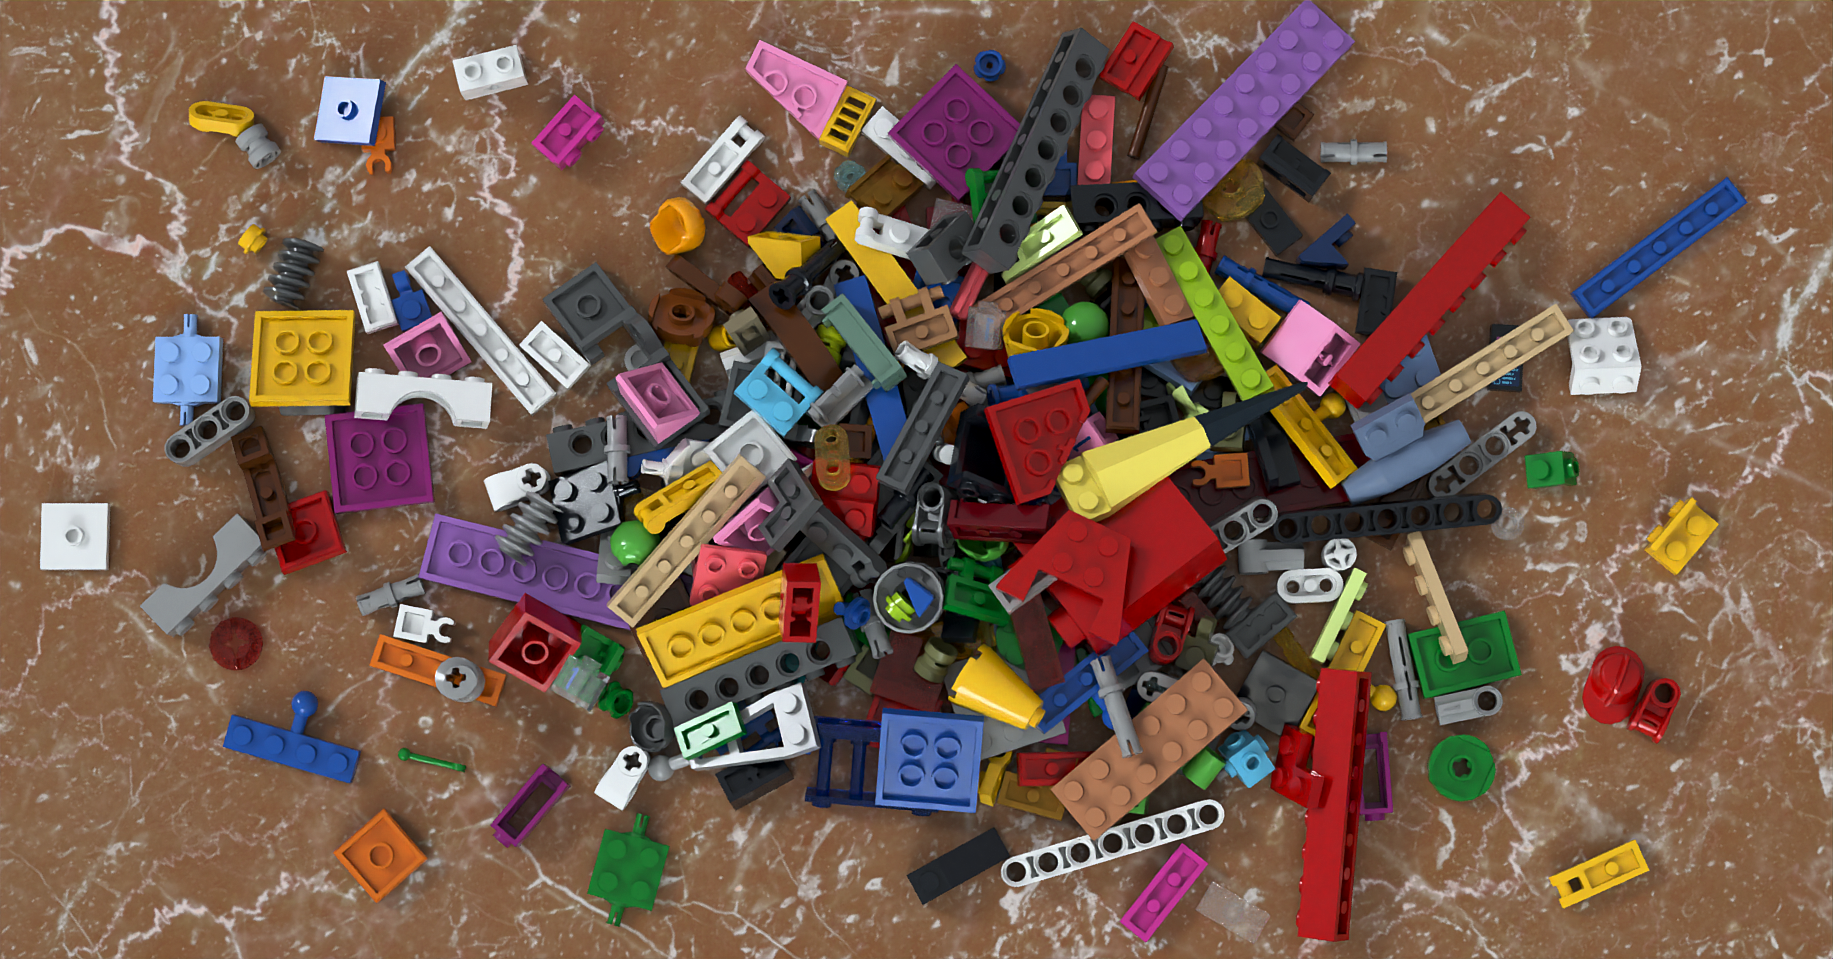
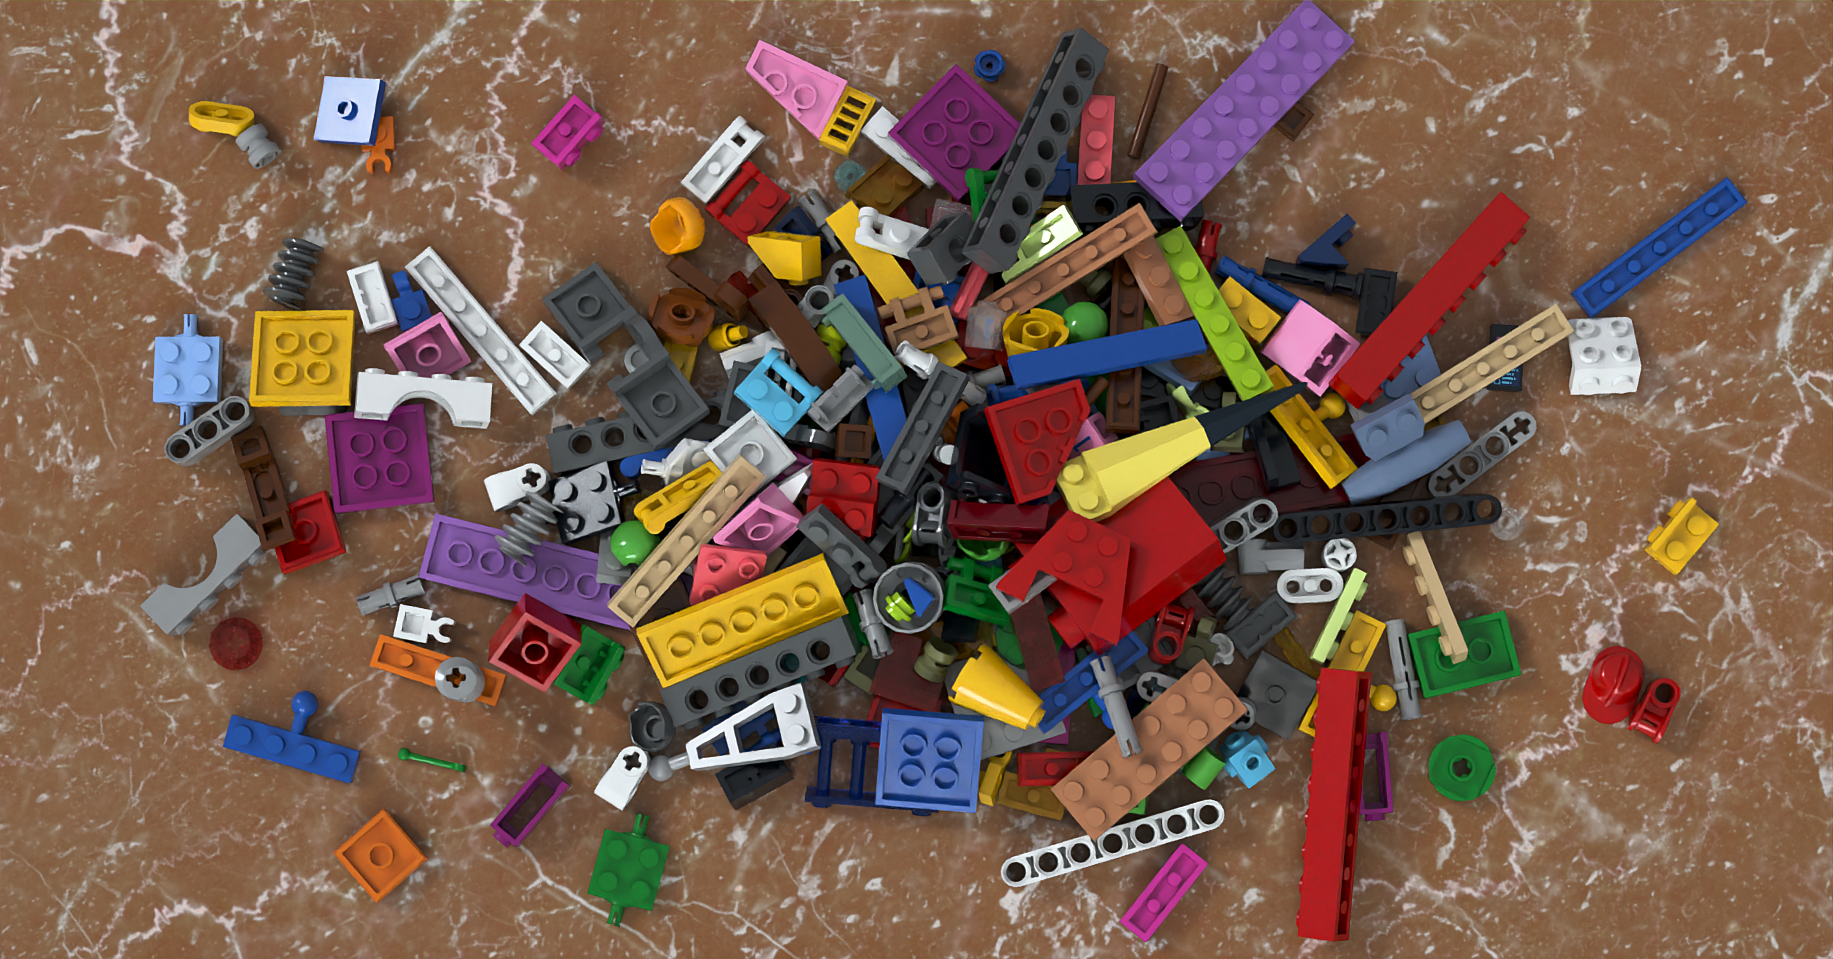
white plate [40,503,110,570] -> none
yellow plate [238,224,268,254] -> none
white brick [453,45,528,100] -> none
clear brick [550,655,610,712] -> none
green plate [598,681,633,719] -> none
light grey pin [604,415,631,485] -> none
bright pink slope [615,362,700,444] -> none
plate [673,701,747,761] -> none
dark tan plate [723,306,771,357] -> none
dark grey plate [758,458,823,552] -> none
black pin [769,239,845,310] -> none
red brick [778,563,821,643] -> none
clear yellow plate [814,424,851,491] -> none
blue plate [834,597,871,630] -> none
black slope [907,827,1010,905] -> none
red plate [1099,21,1174,101] -> none
orange plate [1190,452,1250,489] -> none
clear plate [1195,881,1271,944] -> none
clear yellow plate [1202,158,1265,222] -> none
black plate [1236,184,1303,257] -> none
black hinge [1257,134,1331,203] -> none
red plate [1270,724,1325,809] -> none
light grey pin [1320,139,1387,165] -> none
light grey piece [1433,686,1503,726] -> none
green bracket [1525,451,1579,489] -> none
yellow plate [1549,840,1649,908] -> none

